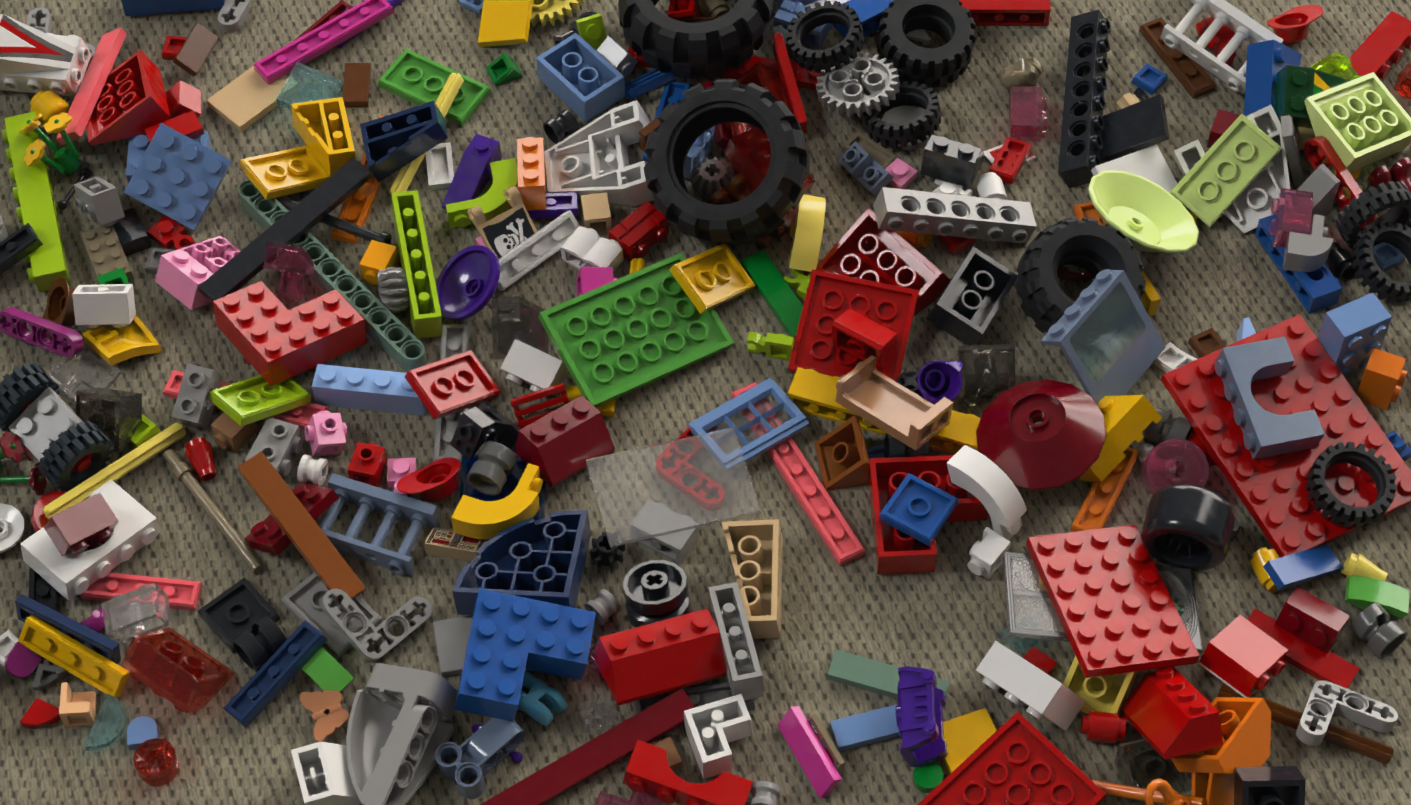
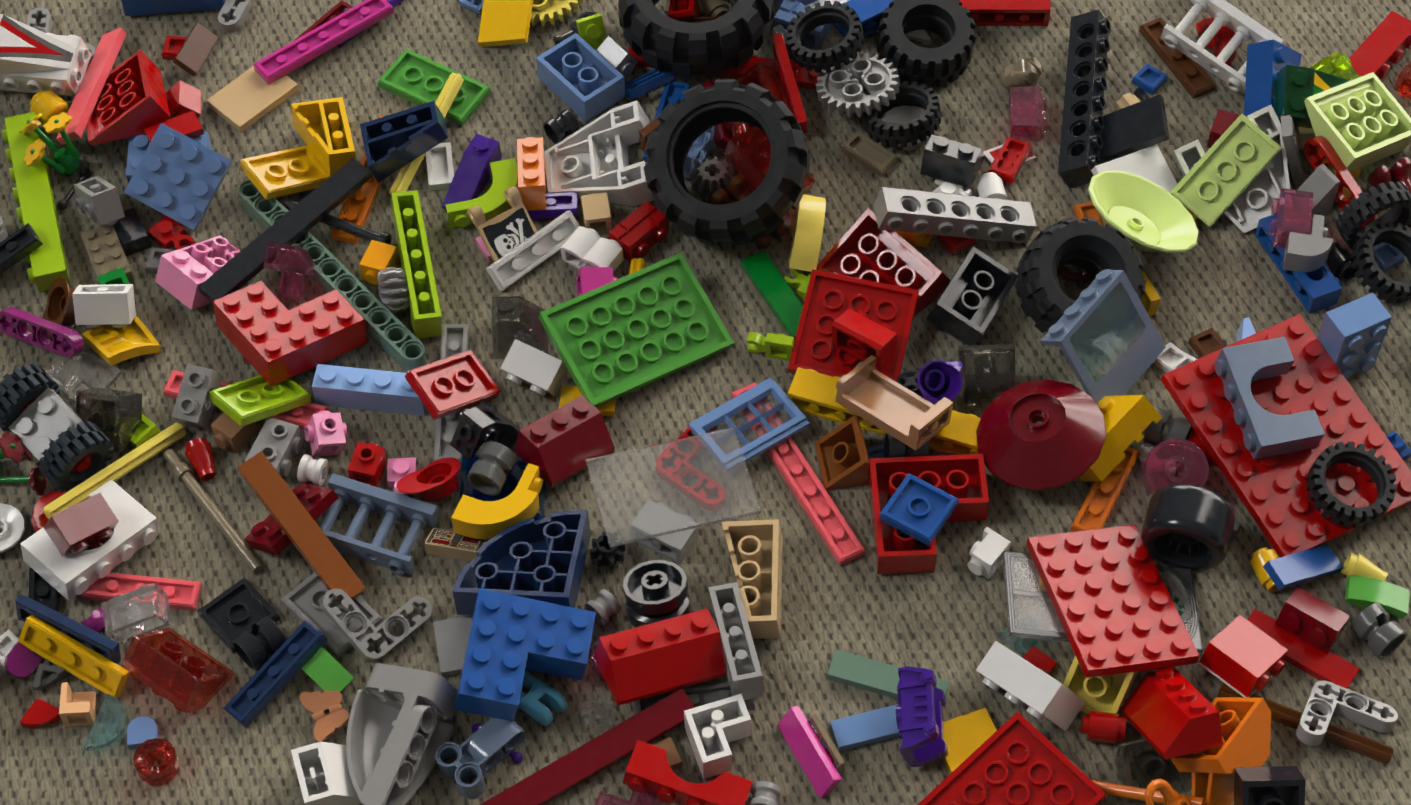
clear light blue tile [276,62,344,111] -> none
reddish brown tile [342,63,372,107] -> none
dark purple dish [436,245,500,321] -> none
green slope [486,52,523,86] -> none
red tile [510,383,570,427] -> none
yellow tile [669,243,756,314] -> none
sand blue slope [838,141,894,197] -> none
bright pink plate [885,158,918,189] -> none
green tile [912,762,944,793] -> none
white arch [947,445,1027,540] -> none
red piece [1267,4,1324,46] -> none
orange brick [1357,348,1408,410] -> none

